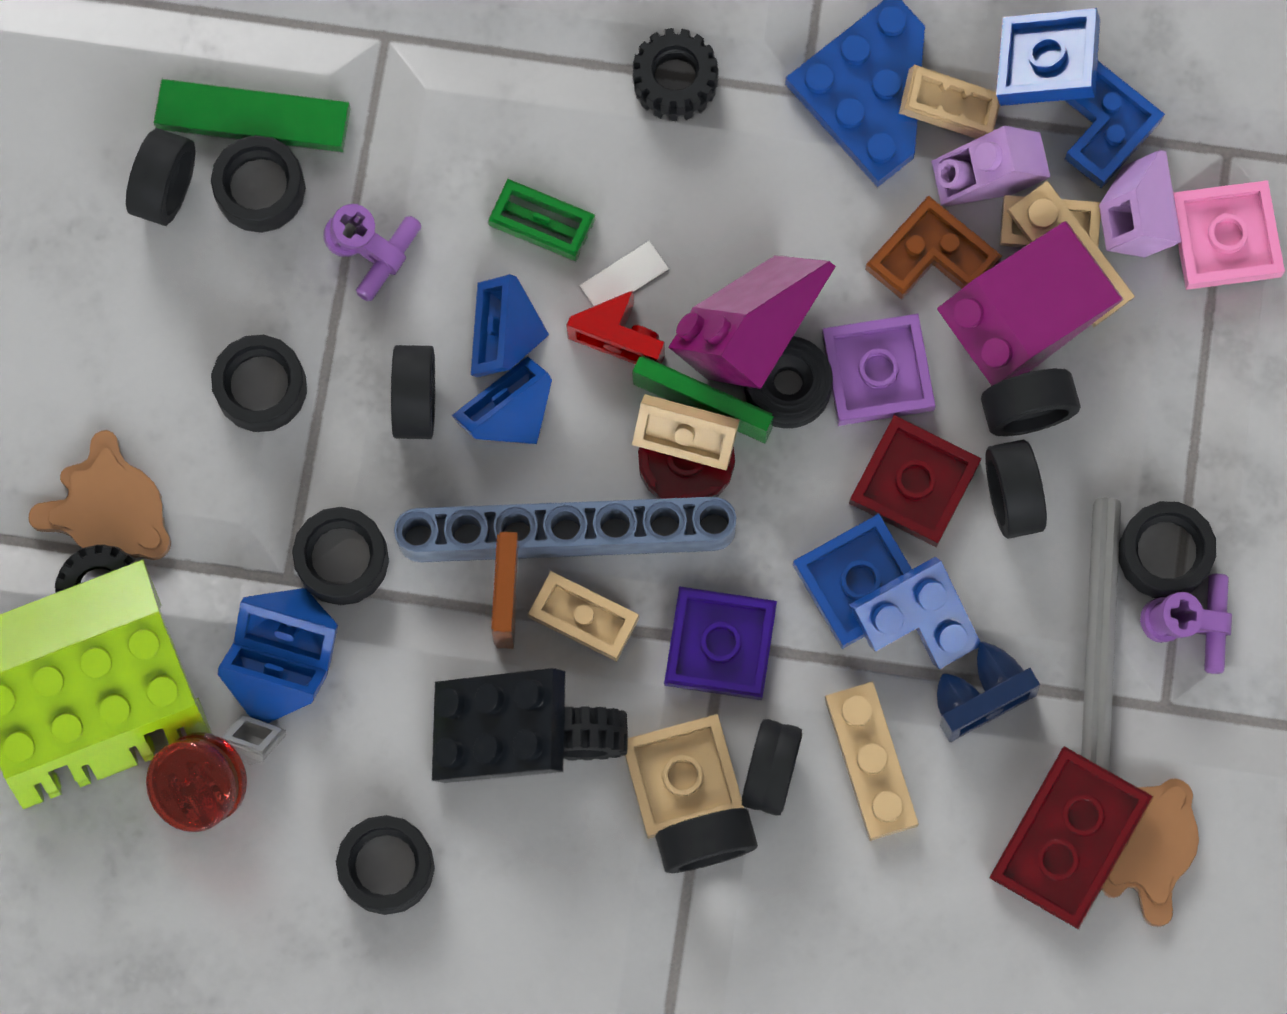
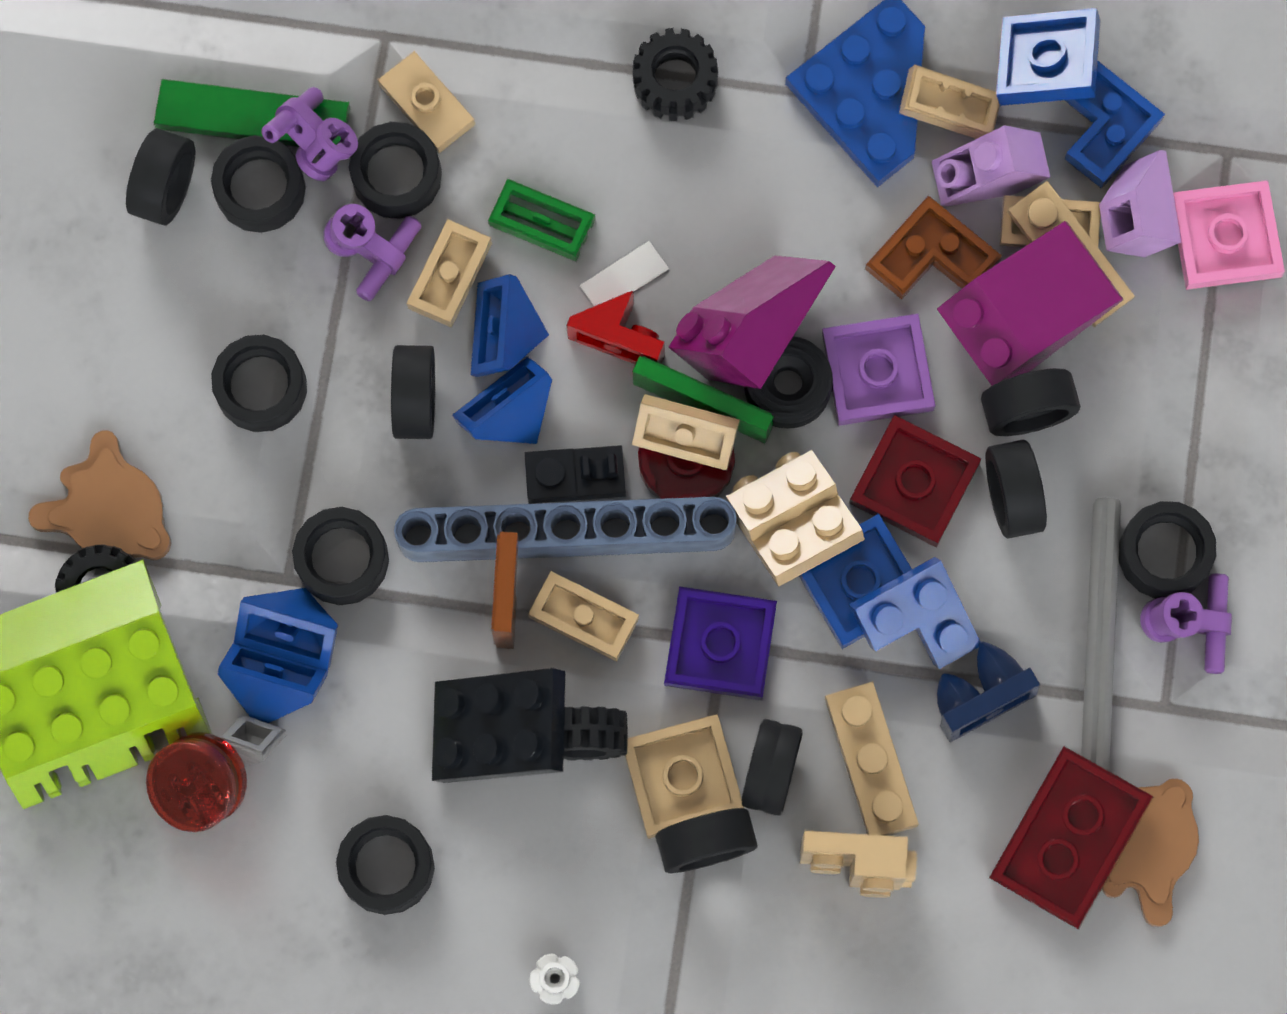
none -> medium lavender piece [261,87,358,181]
none -> black tyre [348,122,442,219]
none -> tan plate [378,51,475,154]
none -> tan plate [406,219,492,328]
none -> black plate [524,445,626,504]
none -> white plate [530,954,580,1005]
none -> plate [726,450,865,587]
none -> tan plate [800,831,917,898]

